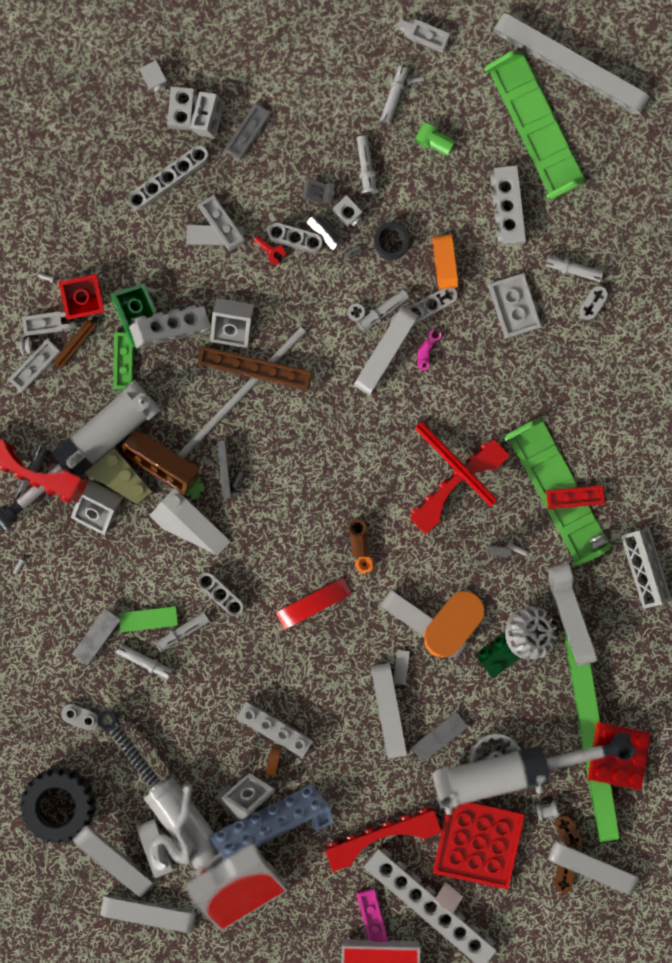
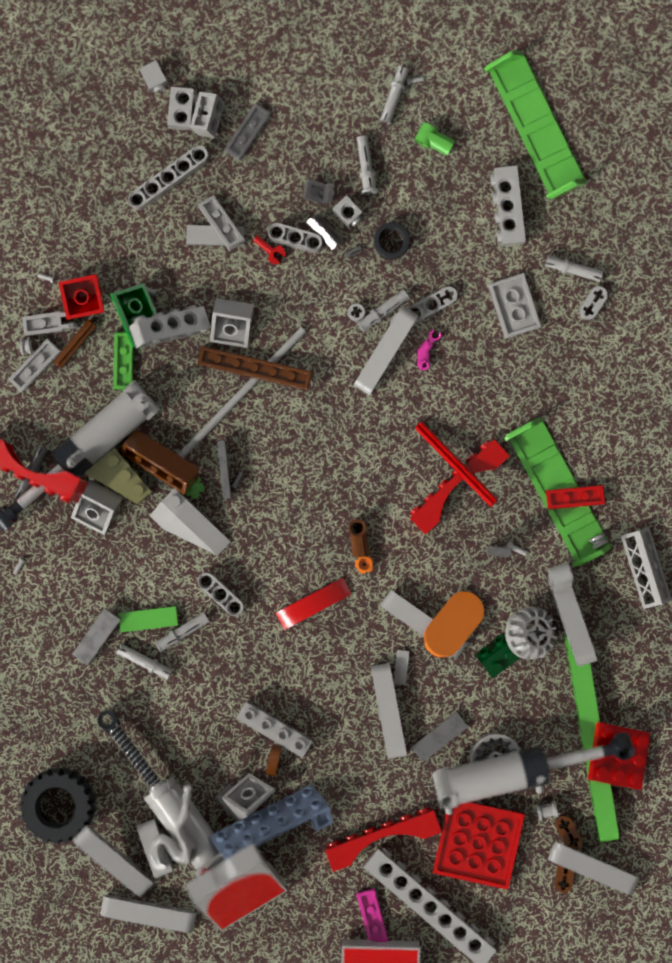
light grey plate [61,704,98,731] -> none
light grey hinge [397,19,450,53] -> none
orange beam [432,234,458,289] -> none
white sticker [435,882,463,915] -> none
light grey beam [493,13,650,114] -> none

